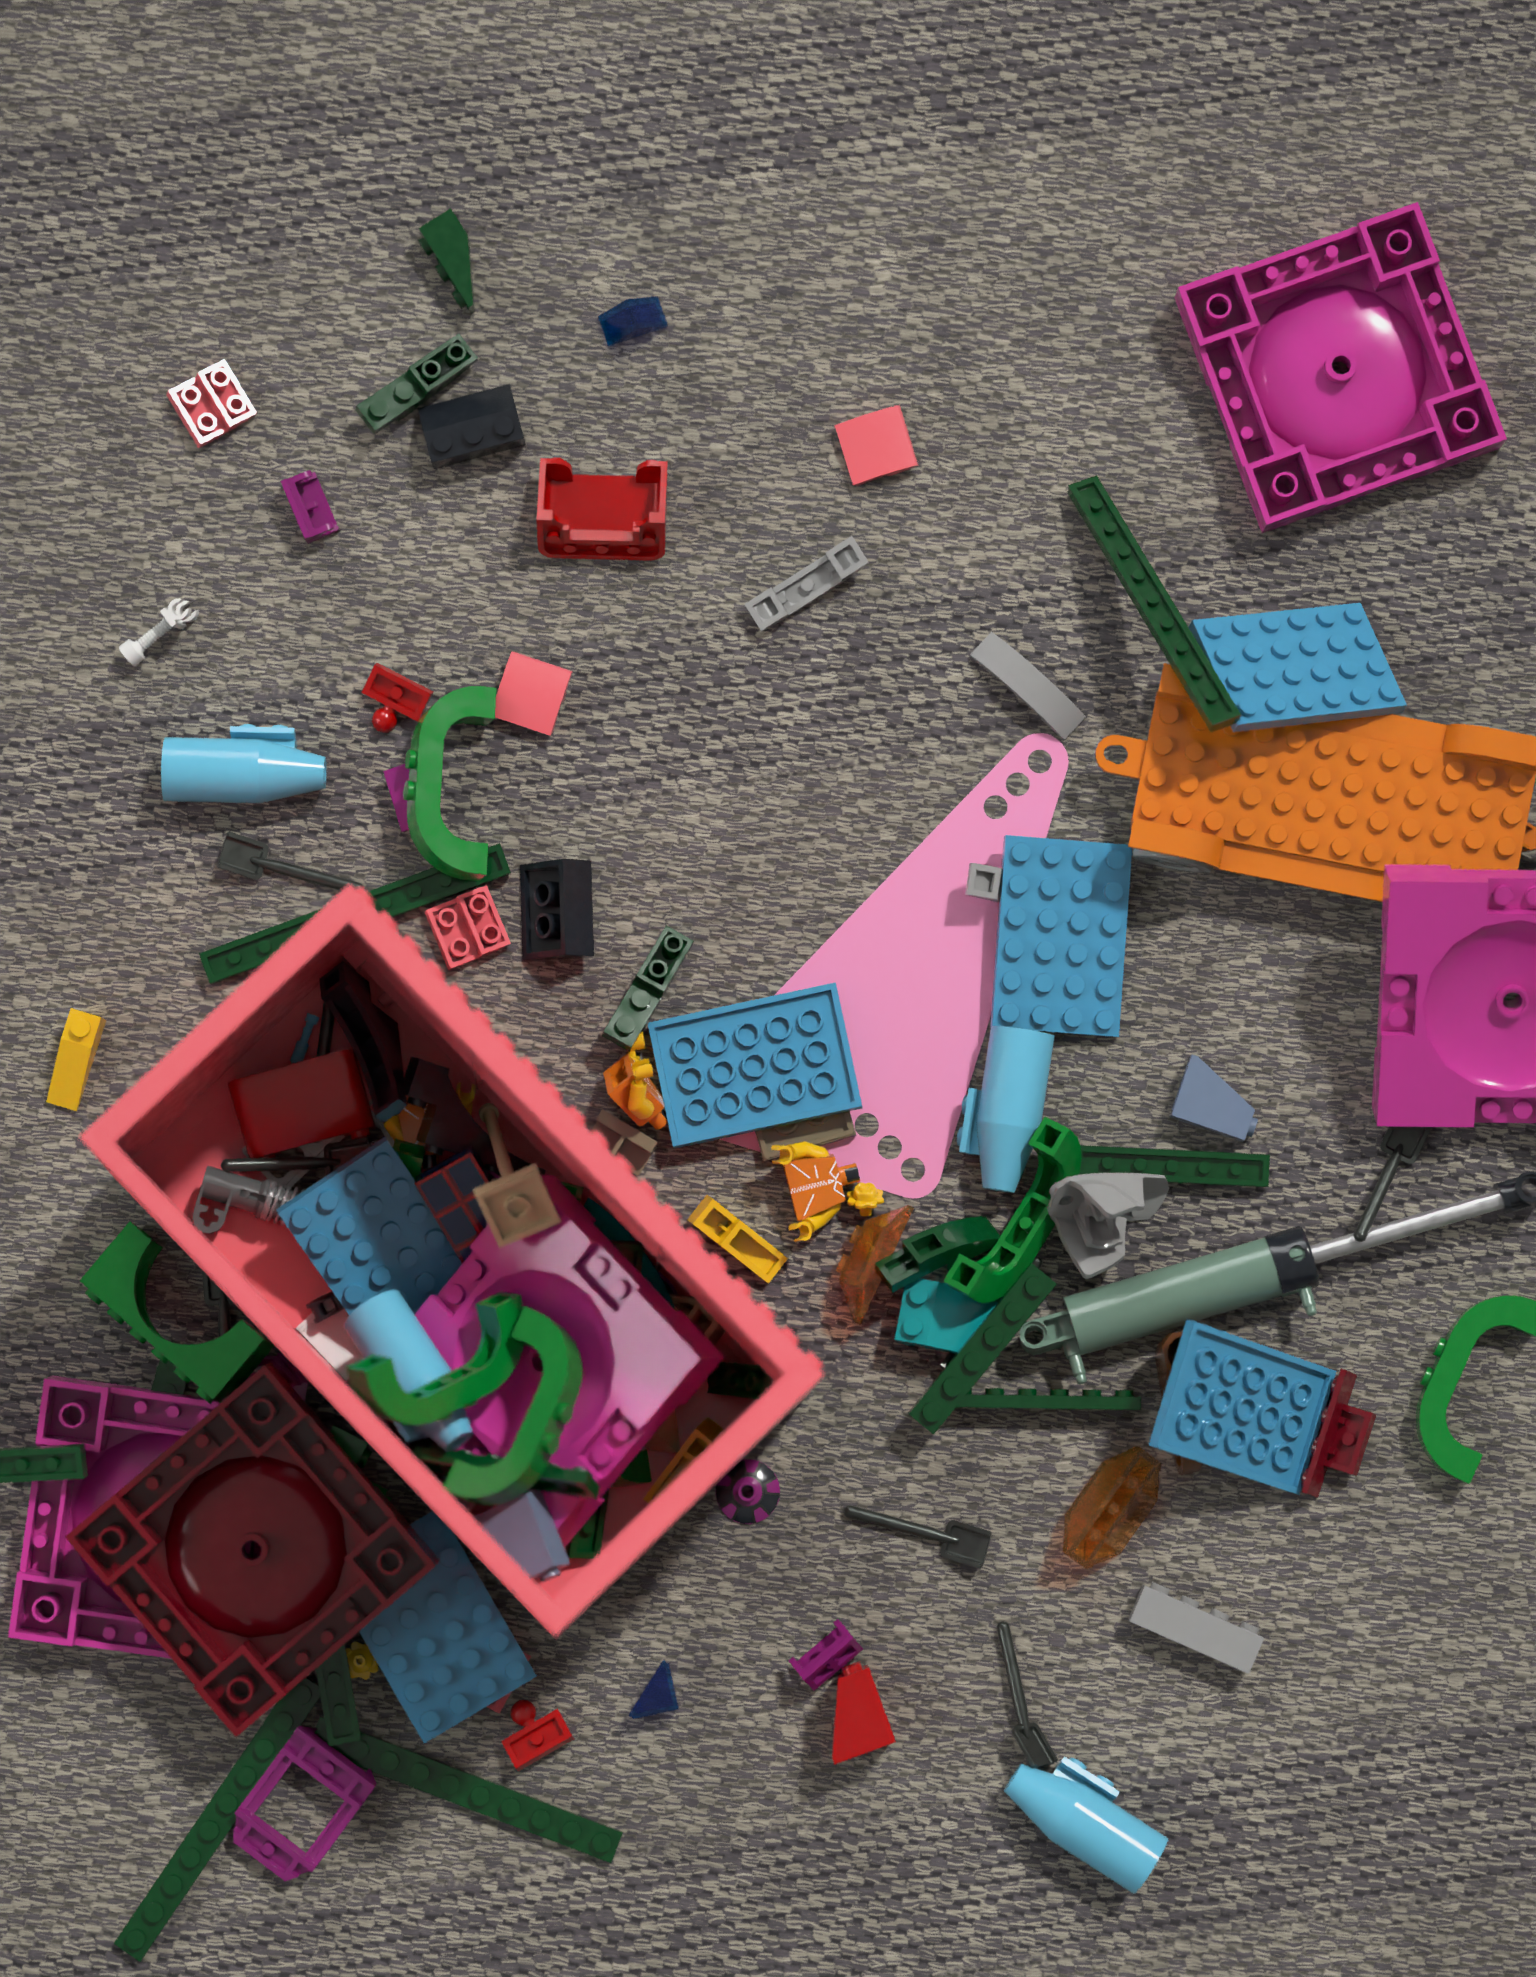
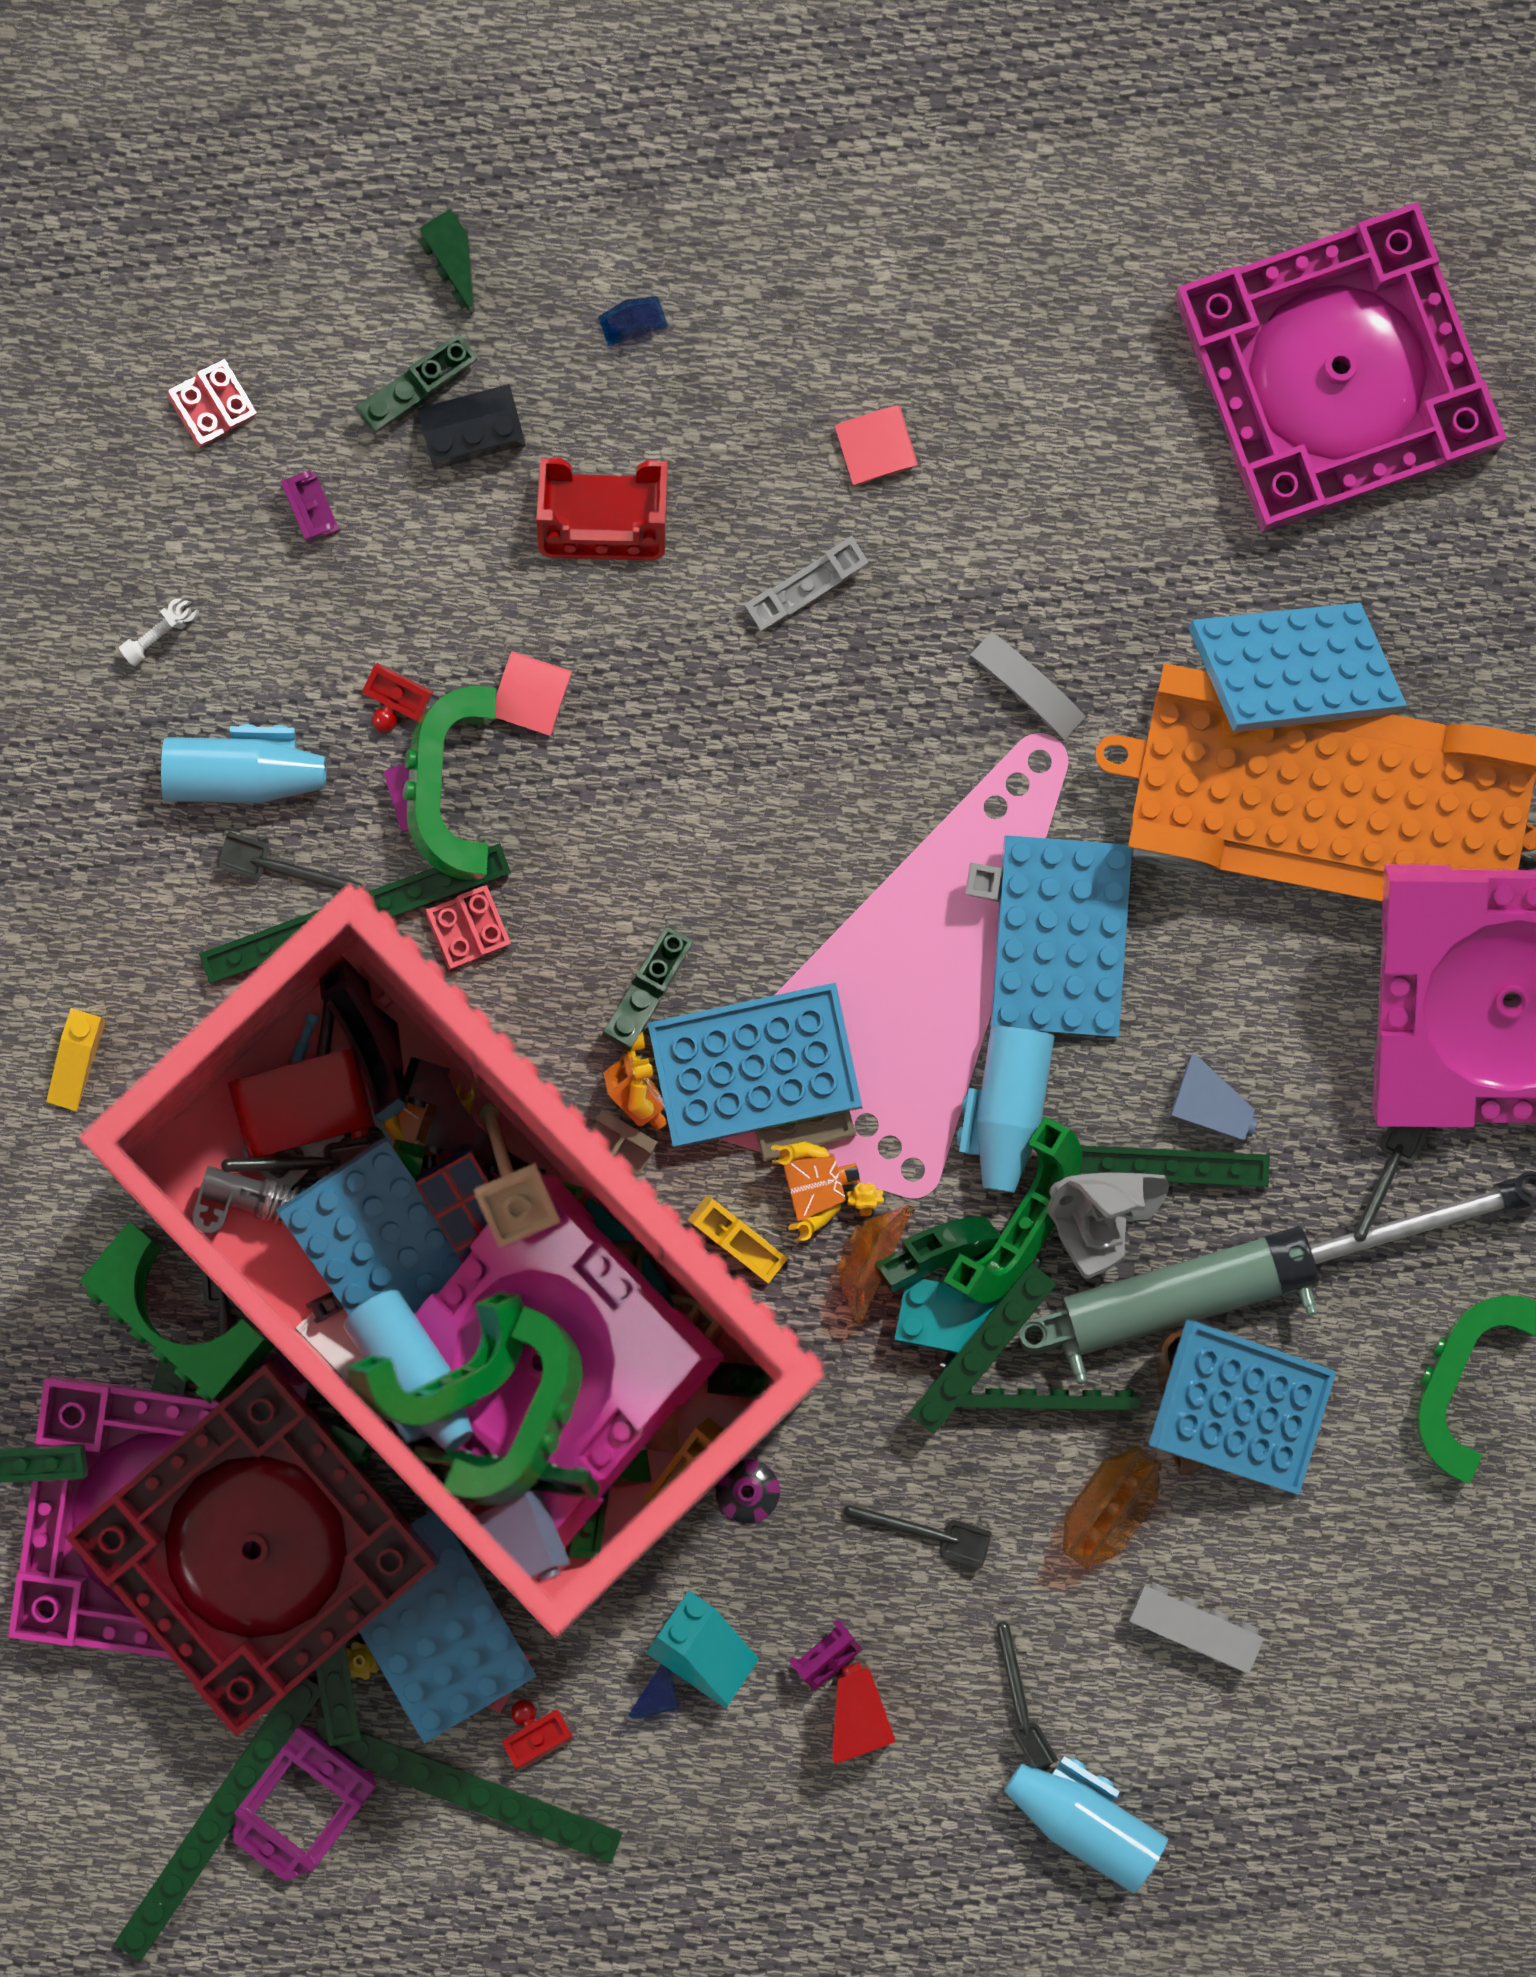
black slope [520,859,594,960] -> none
dark green plate [1067,475,1241,732] -> none
dark red bracket [1301,1369,1376,1498] -> none
none -> teal slope [646,1590,759,1708]

